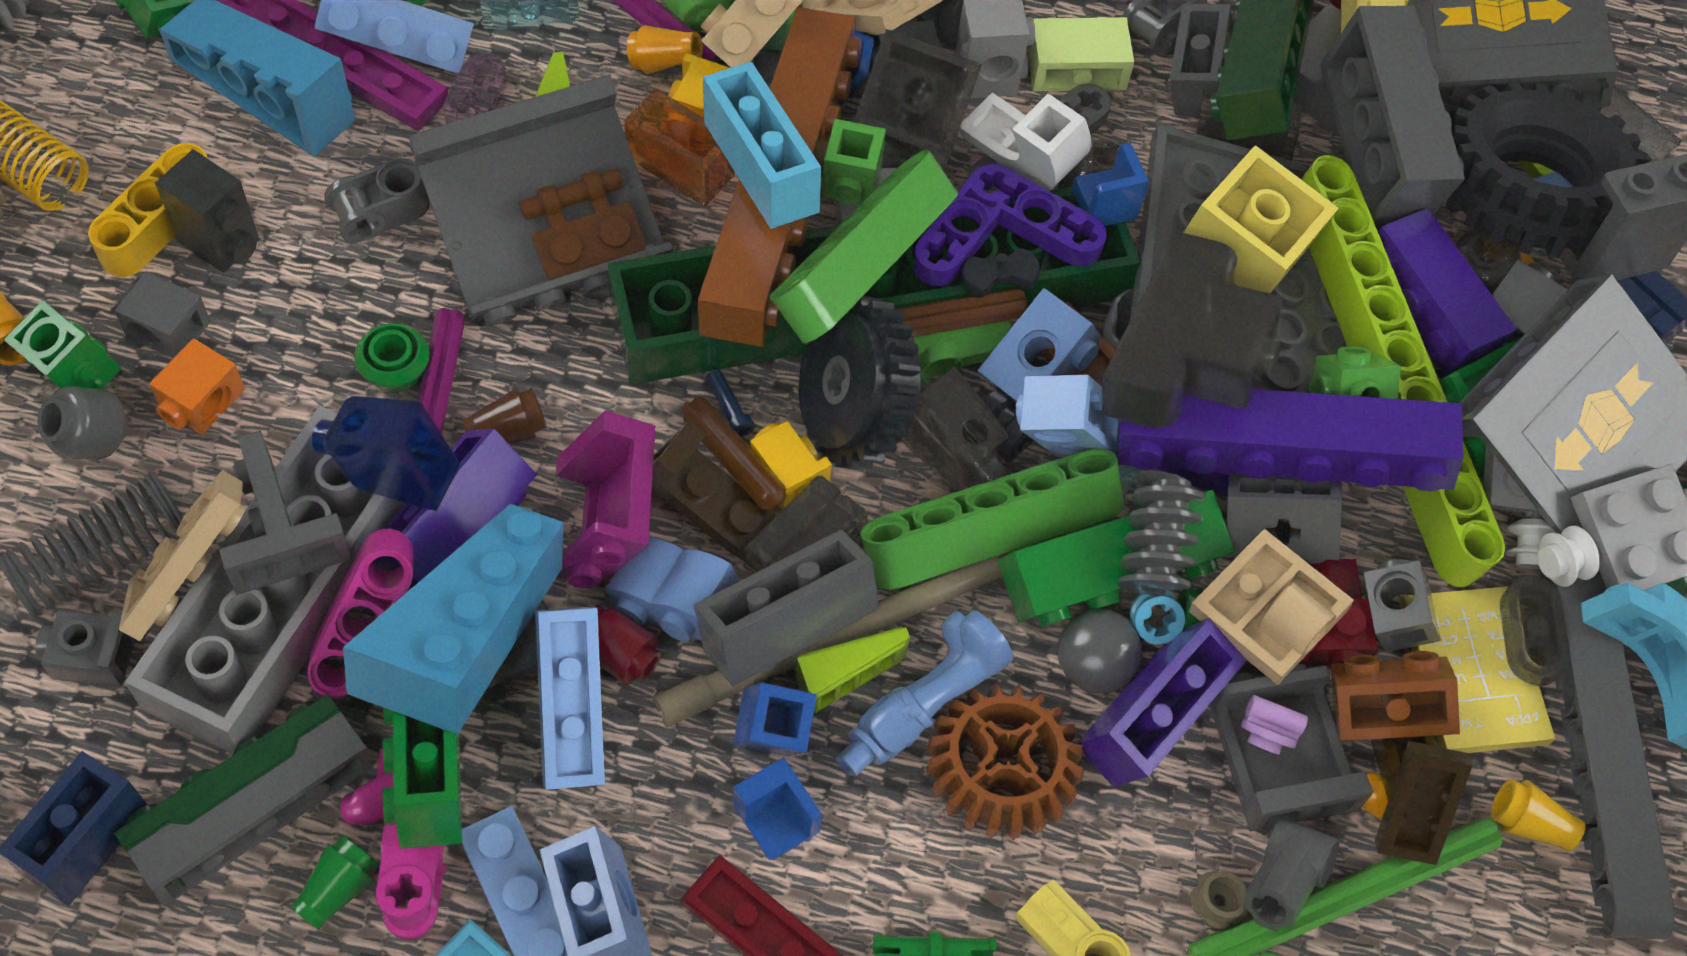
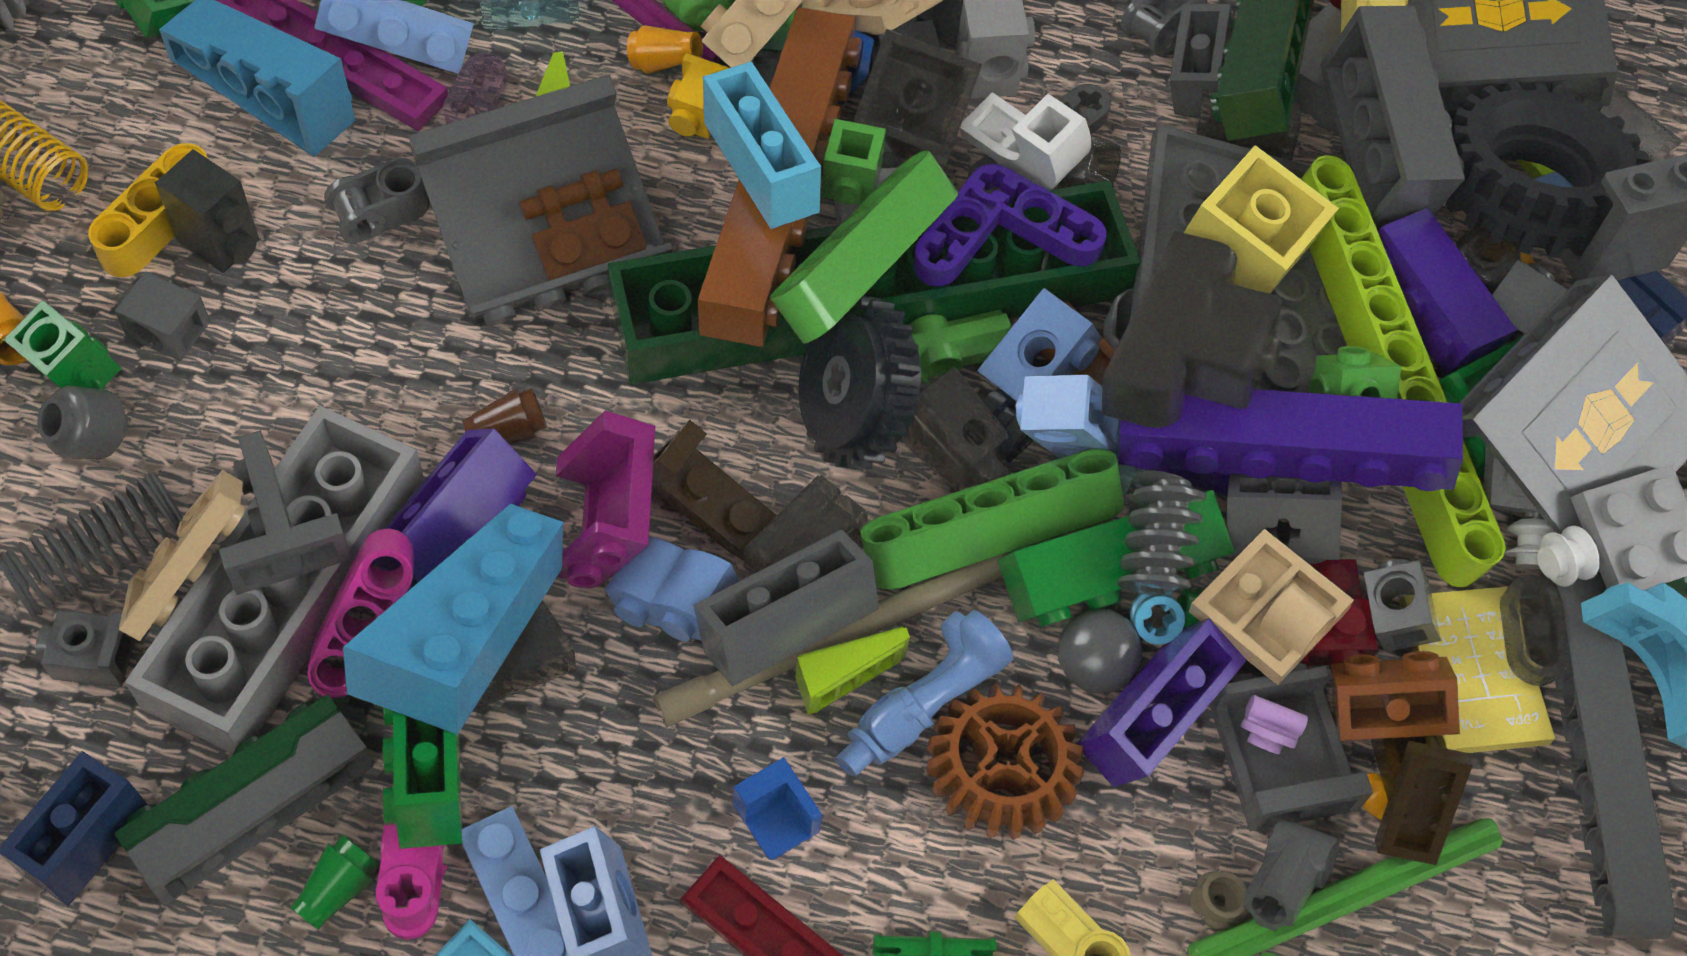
orange brick [149,338,245,435] -> none
clear blue torso [312,396,461,511] -> none
dark pink arm [340,748,393,825] -> none
green cone [354,323,429,393] -> none
magenta axle [409,308,465,451] -> none
light blue plate [535,607,605,790] -> none
dark red brick [594,605,661,685] -> none
clear orange brick [624,88,735,207] -> none
reddish brown axle [681,396,786,511] -> none
dark blue piece [706,369,755,437] -> none
blue brick [733,682,817,756] -> none
yellow brick [750,421,832,512] -> none
reddish brown axle [894,287,1027,337] -> none
black piece [960,248,1040,298] -> none
yellowish green brick [1027,17,1134,92] -> none
blue panel [1072,143,1149,226] -> none
yellow cone [1490,779,1585,852] -> none

